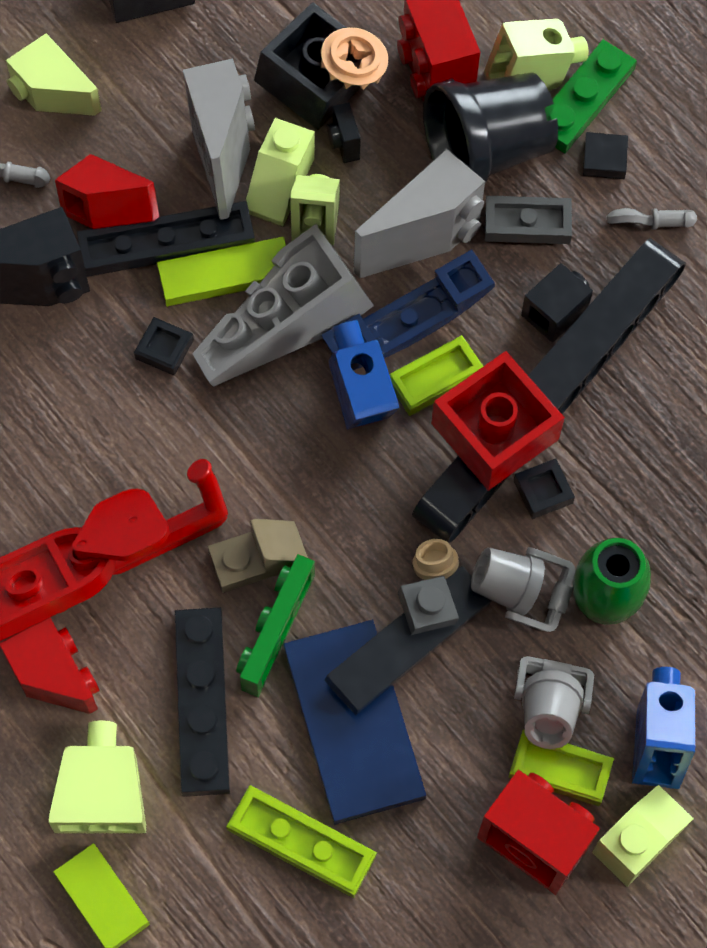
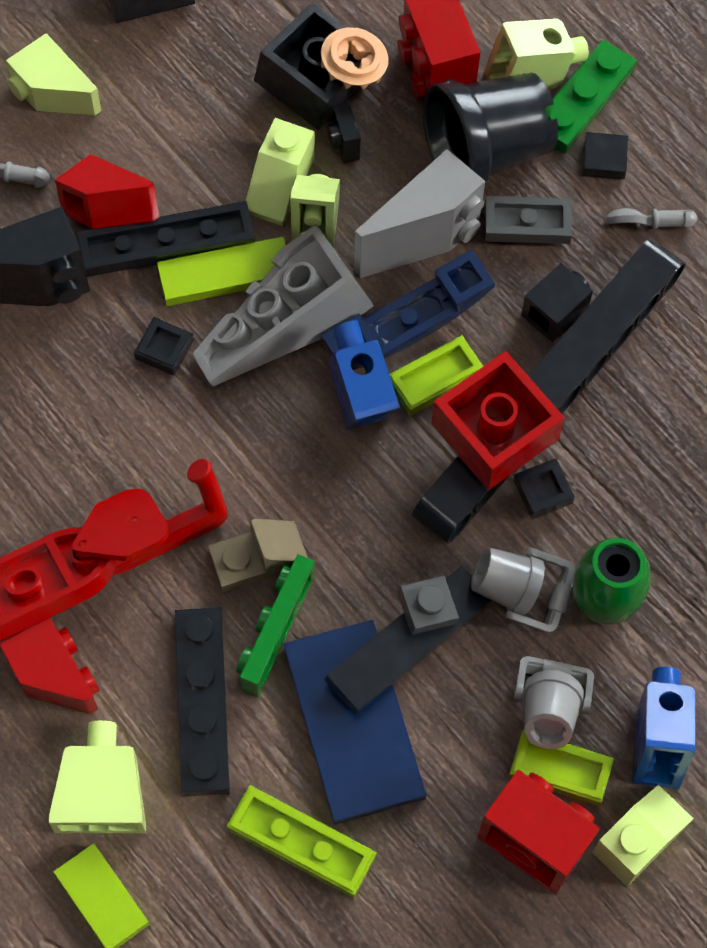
light grey slope [183,59,255,220] -> none
tan plate [413,539,459,580] -> none

